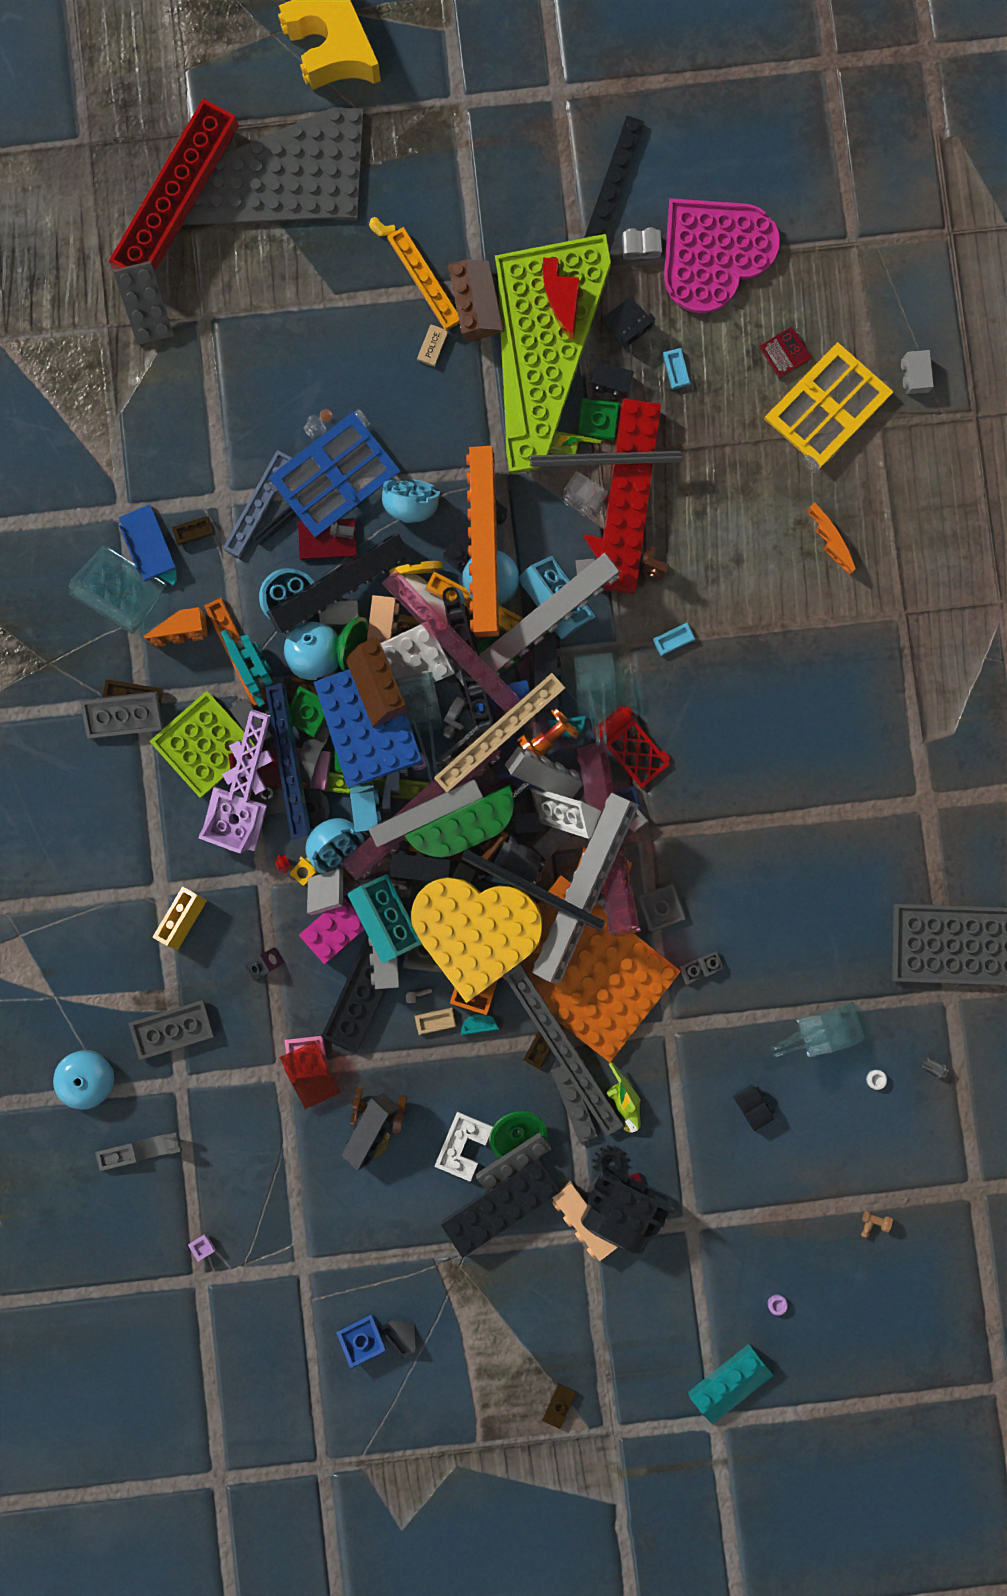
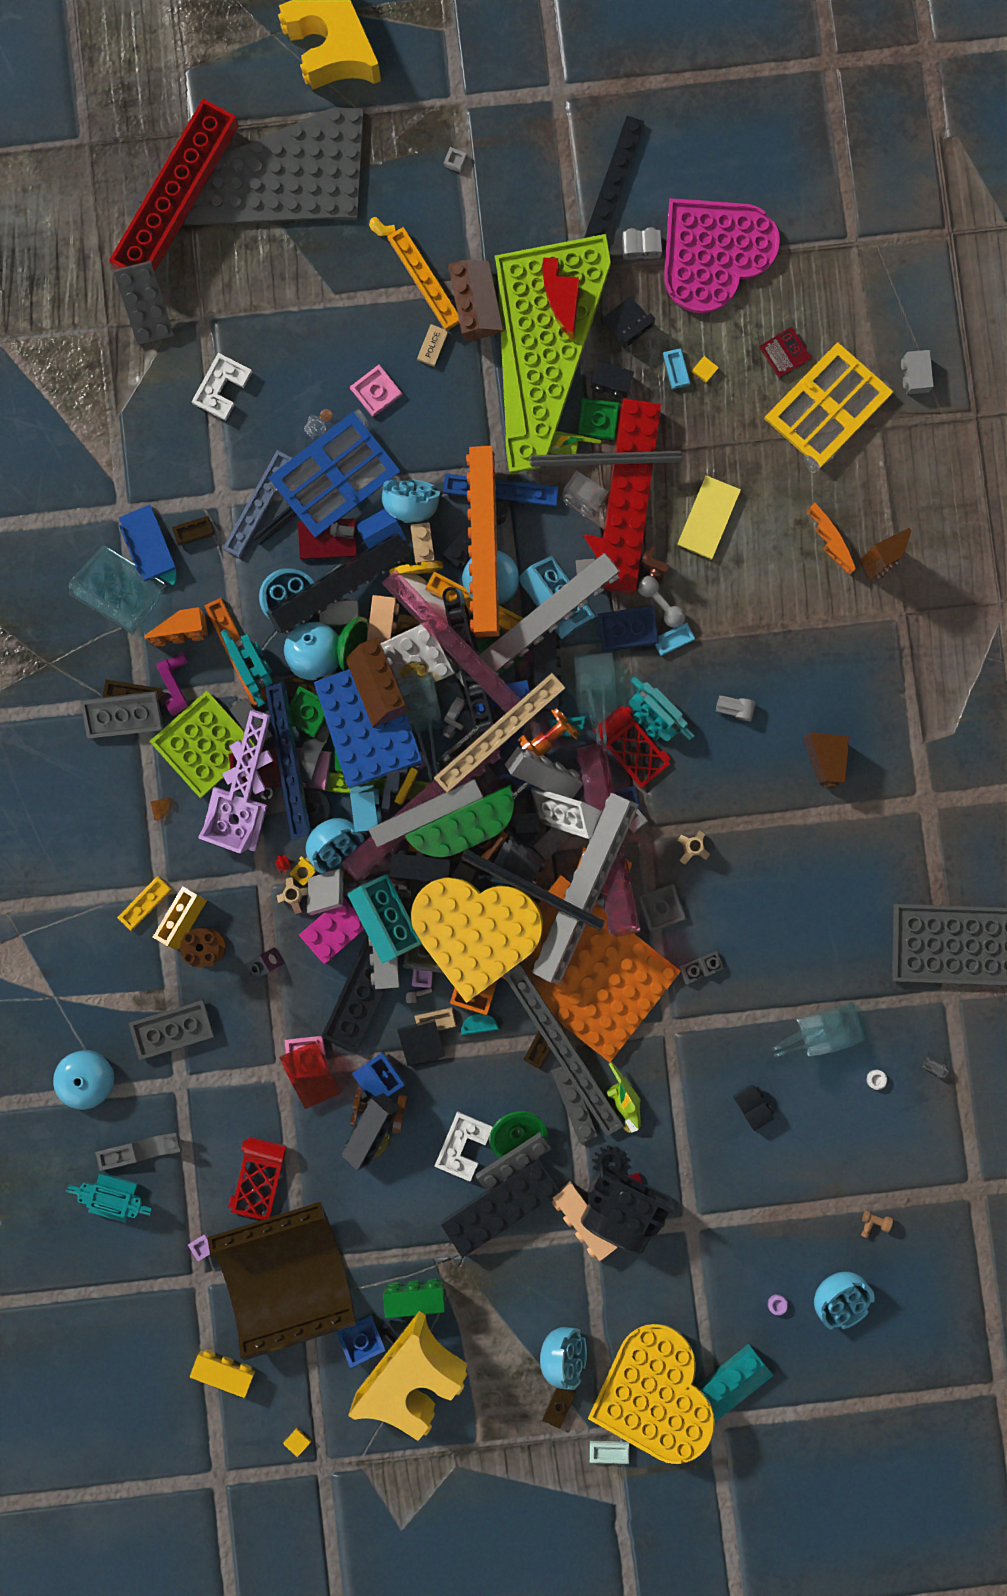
none -> teal piece [67,1173,152,1223]
none -> yellow tile [117,876,172,931]
none -> clear orange tile [151,797,171,820]
none -> magenta beam [156,653,189,716]
none -> reddish brown piece [180,928,226,968]
none -> yellow brick [190,1350,255,1398]
none -> white plate [192,353,252,421]
none -> dark brown panel [207,1202,357,1361]
none -> red piece [228,1137,287,1220]
none -> tan rock [277,877,308,914]
none -> yellow tile [283,1428,311,1457]
none -> yellow piece [348,1311,467,1441]
none -> bright pink tile [350,365,403,418]
none -> blue slope [352,1051,405,1099]
none -> blue slope [355,509,407,549]
none -> green brick [383,1278,446,1318]
none -> yellow tile [394,767,419,806]
none -> black tile [397,1019,445,1066]
none -> clear yellow arm [398,661,428,678]
none -> tan brick [411,522,435,565]
none -> lavender plate [412,969,433,988]
none -> light grey tile [443,147,468,173]
none -> blue plate [443,474,558,507]
none -> medium azure cylinder [540,1327,587,1390]
none -> yellow plate [588,1324,715,1464]
none -> light aqua tile [589,1441,629,1464]
none -> dark blue tile [597,605,659,652]
none -> teal piece [629,675,695,741]
none -> light grey piece [637,576,685,628]
none -> light yellow tile [677,476,741,560]
none -> tan rock [677,830,710,864]
none -> yellow tile [692,356,719,383]
none -> light grey piece [716,696,756,721]
none -> reddish brown slope [804,732,849,788]
none -> medium azure cylinder [814,1272,875,1330]
none -> reddish brown slope [859,528,911,581]

